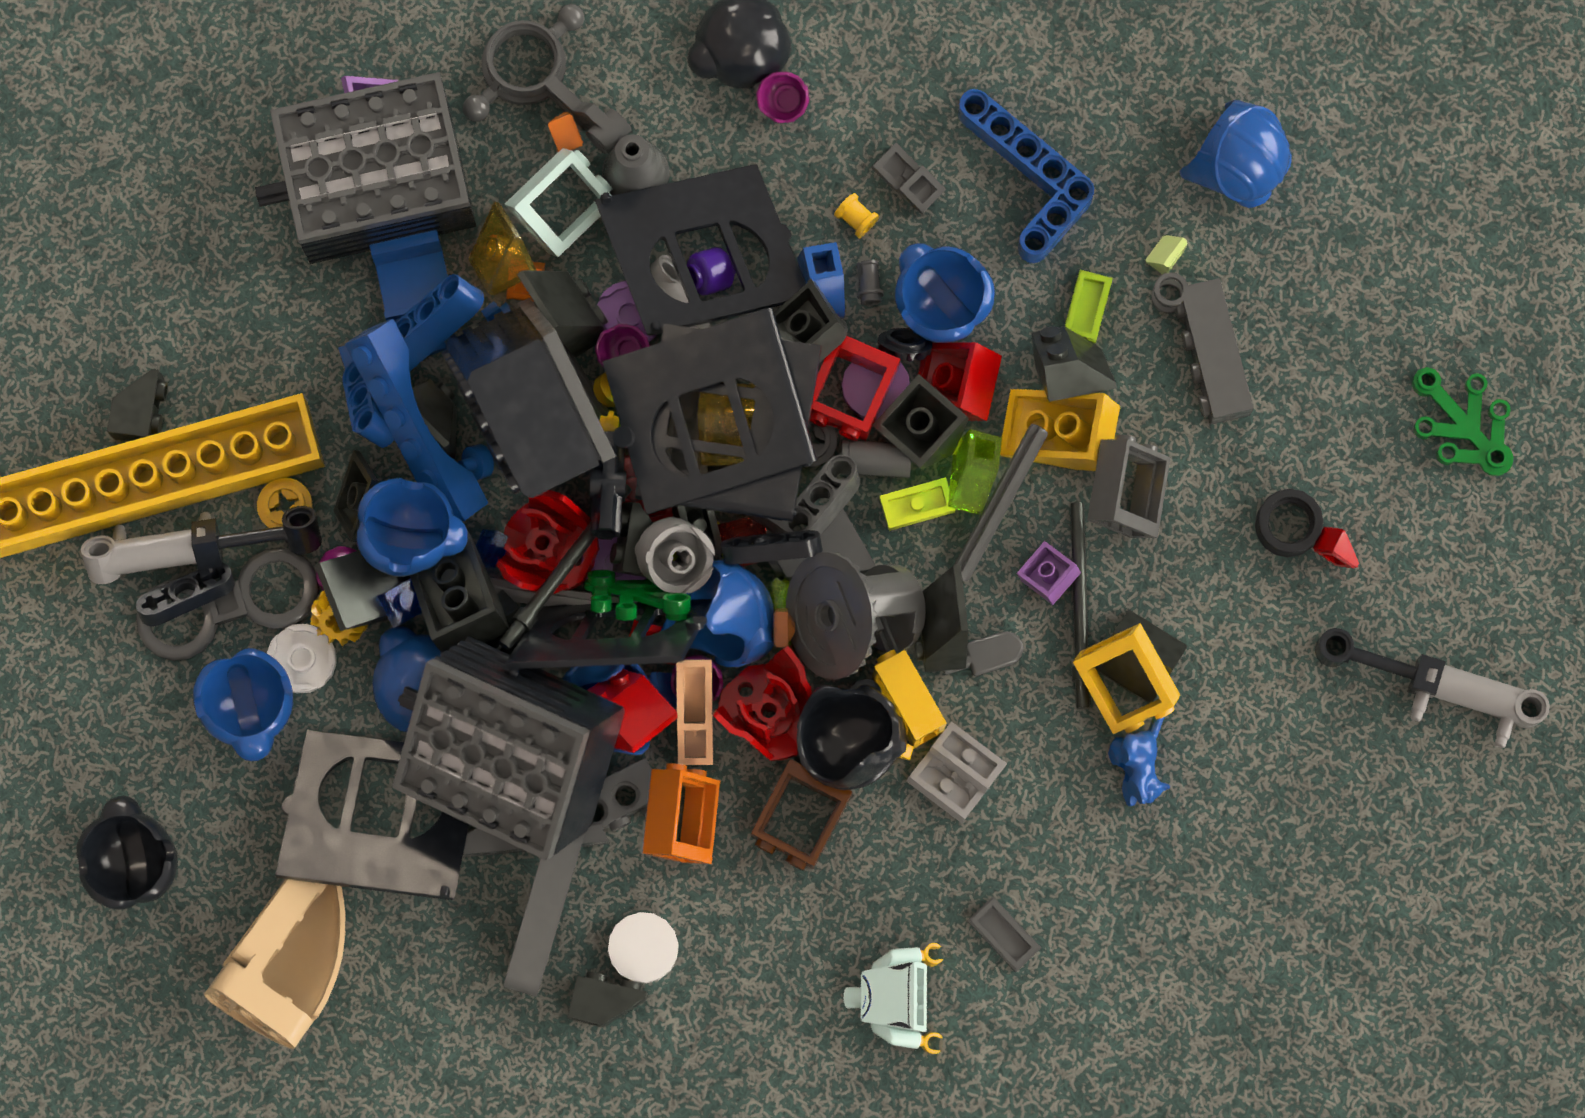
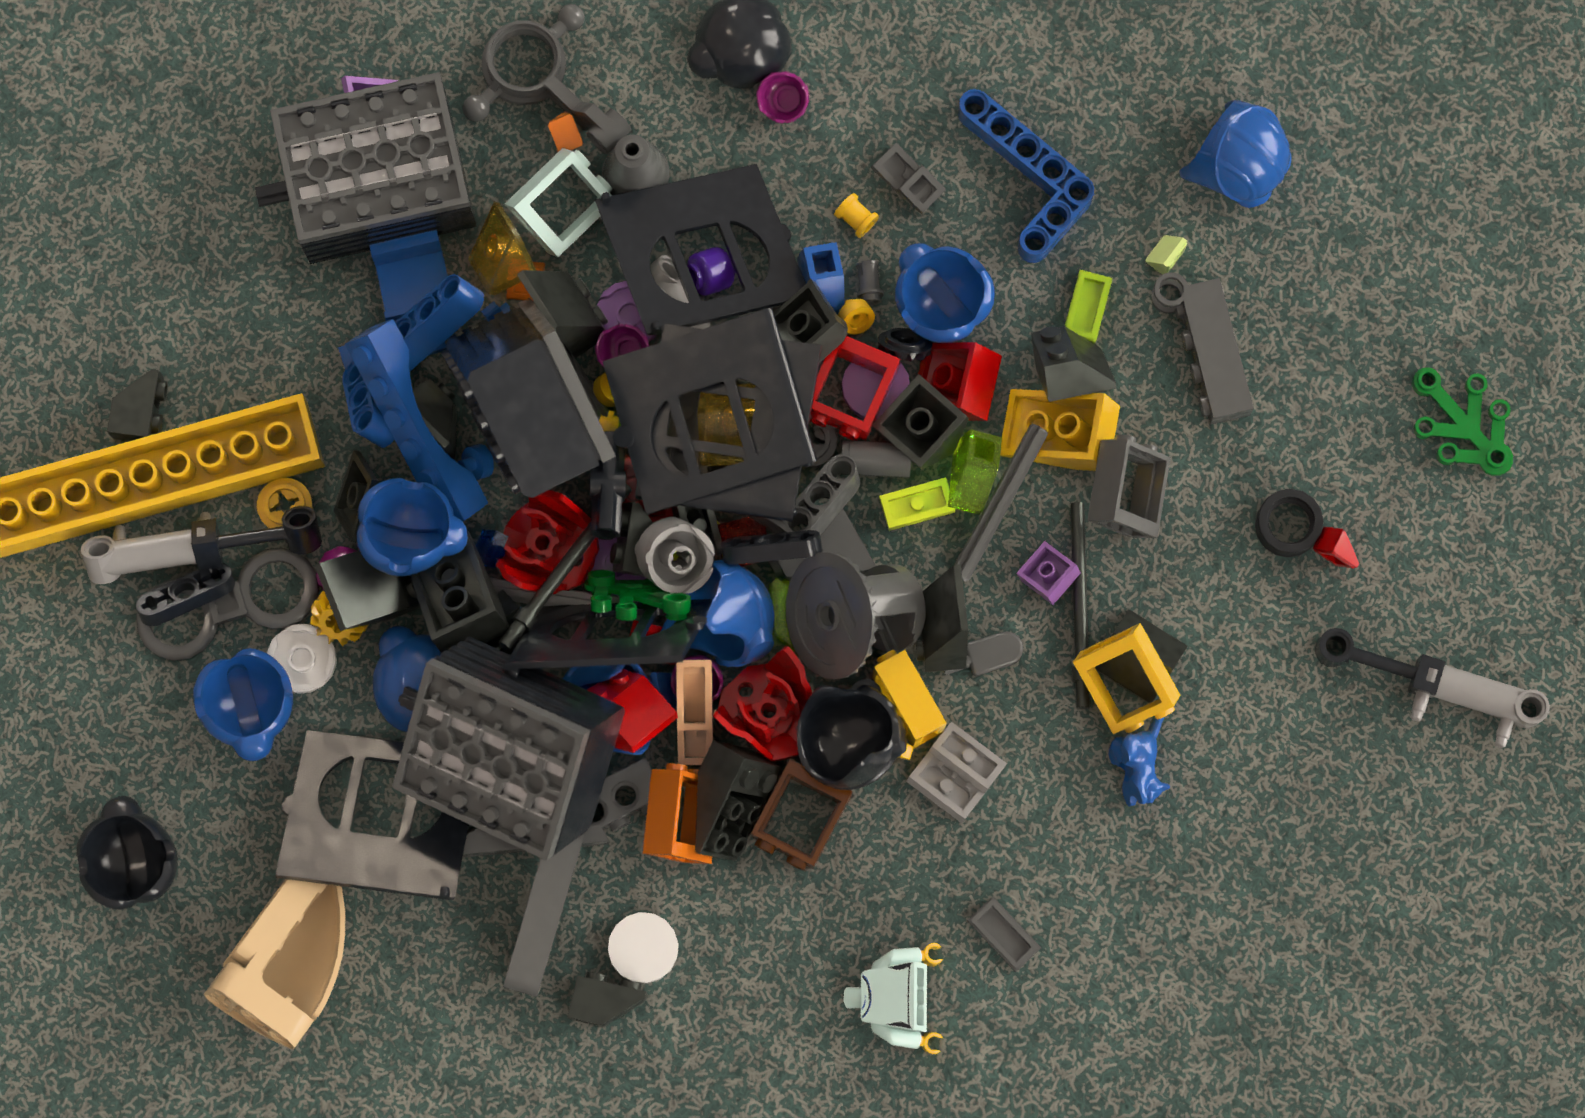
clear blue plate [377,579,422,627] -> none
dark orange tile [774,608,795,647] -> none
none -> pearl dark grey slope [695,740,781,861]
none -> yellow tile [838,299,875,335]

